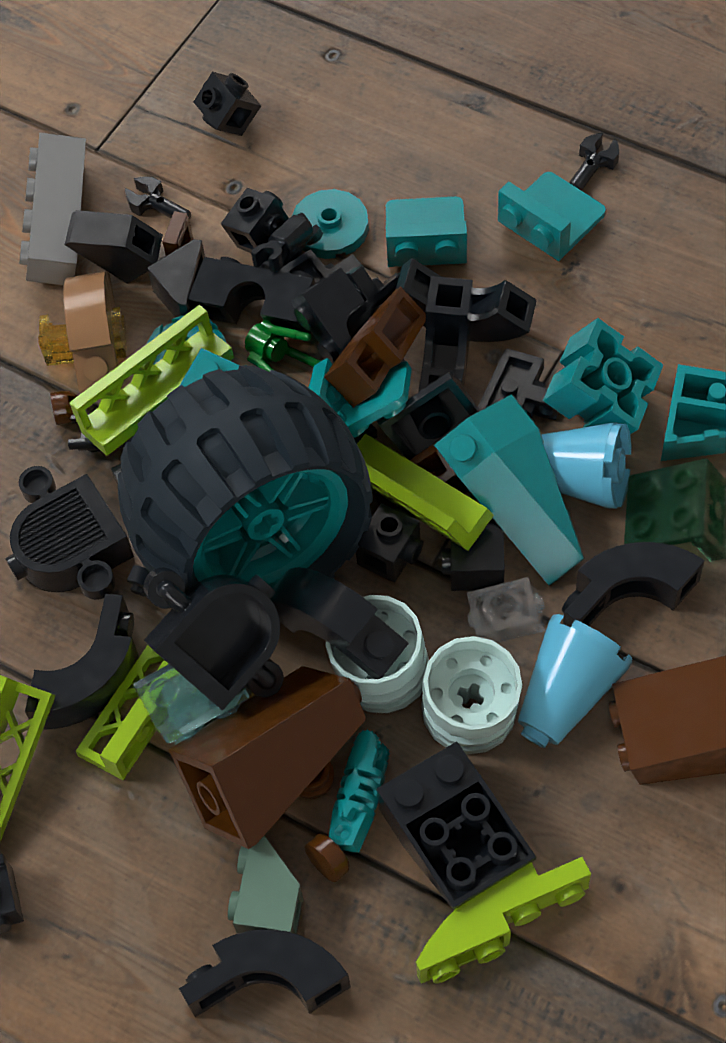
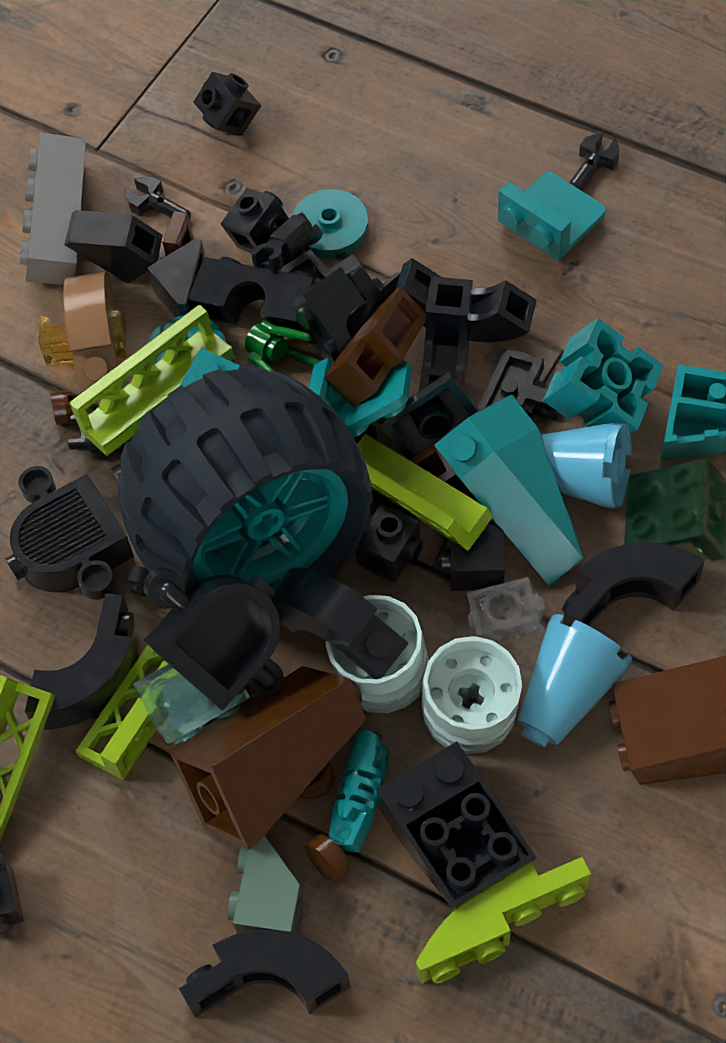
teal bracket [386,196,467,267] -> none

